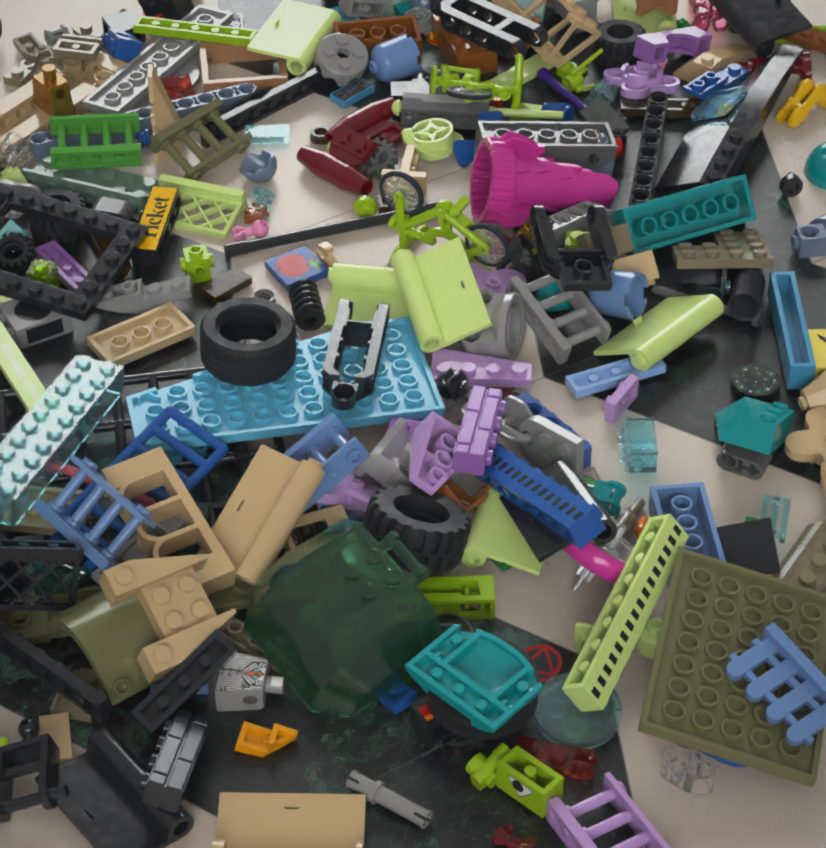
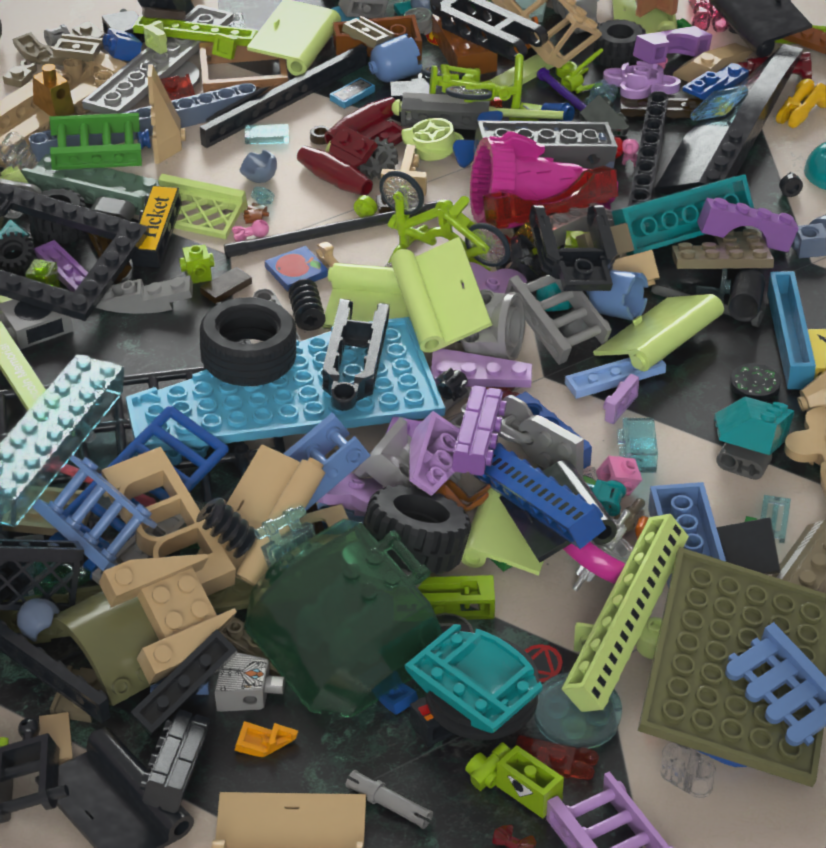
tan plate [86,302,196,370] -> none
olive fence [149,97,252,181] -> none
light grey plate [314,33,369,87] -> none
none -> sand blue hair [17,598,60,642]
none -> dark brown tile [142,7,186,20]
none -> yellowish green bracket [144,20,167,54]
none -> black piece [196,497,257,559]
none -> lime tile [212,33,238,60]
none -> clear light blue plate [254,505,321,574]
none -> dark tan plate [342,16,394,48]
none -> clear red arch [483,166,618,229]
none -> bright pink brick [596,456,642,496]
none -> bright pink arm [622,138,639,166]
none -> medium lavender arch [697,198,799,252]

